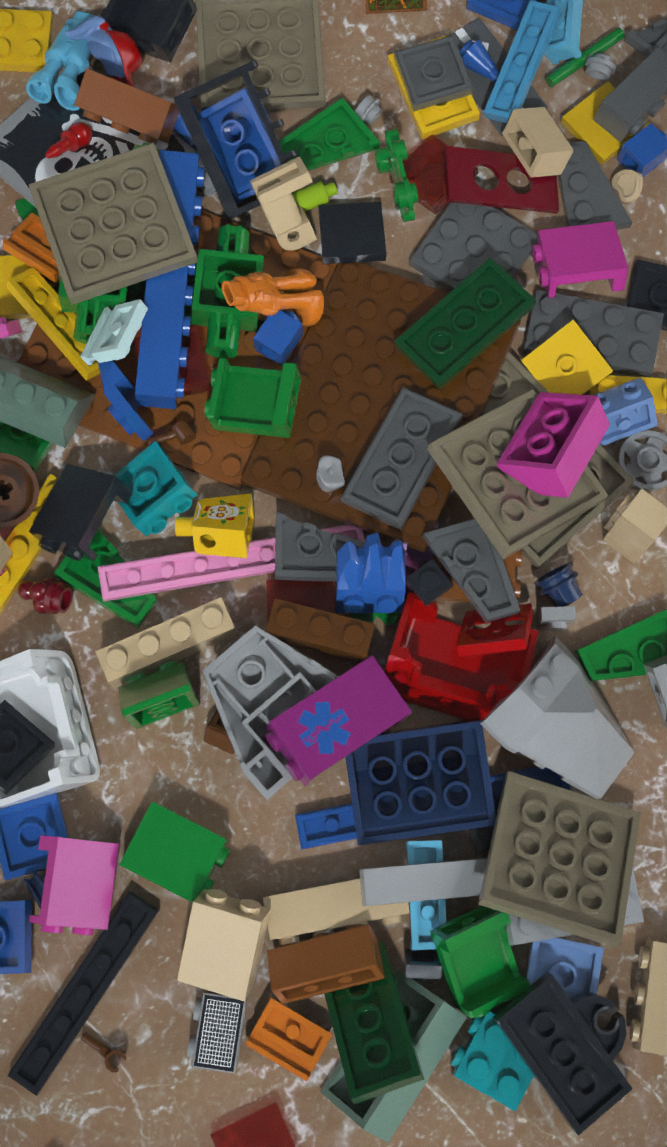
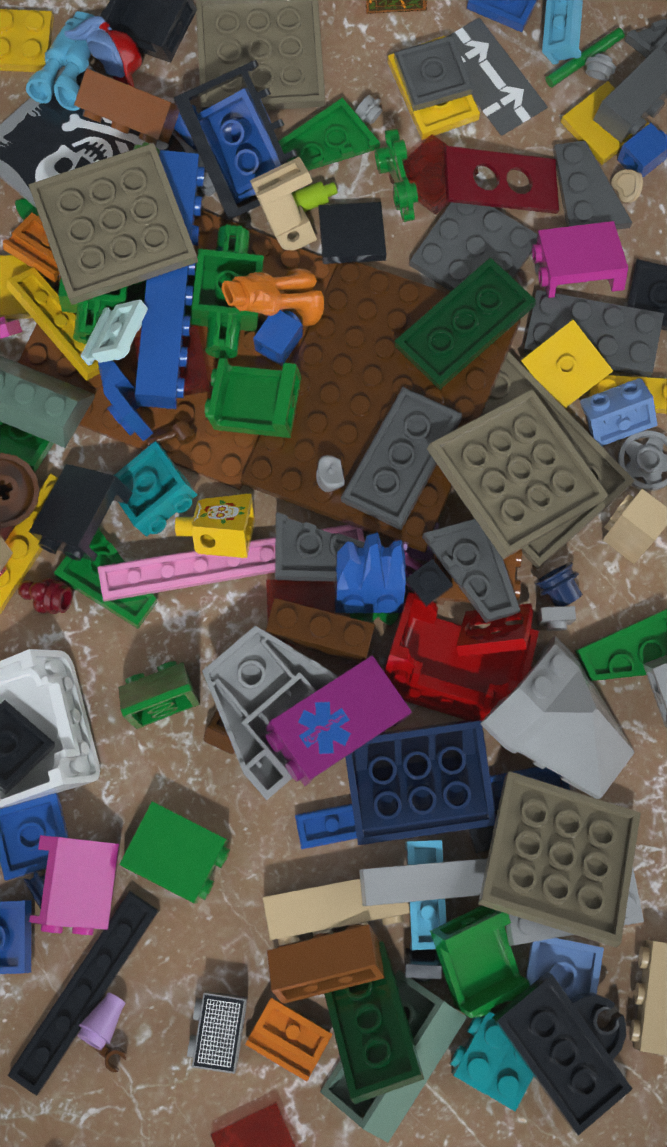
red bar [45,122,92,159] -> none
tan brick [95,597,237,689] -> none
tan brick [177,889,271,1002] -> none
blue cone [460,39,500,84] -> none
dark azure plate [484,0,561,123] -> none
dark pink slope [497,392,610,498] -> none
tan brick [502,107,574,178] -> none
none -> lavender cone [77,992,126,1050]

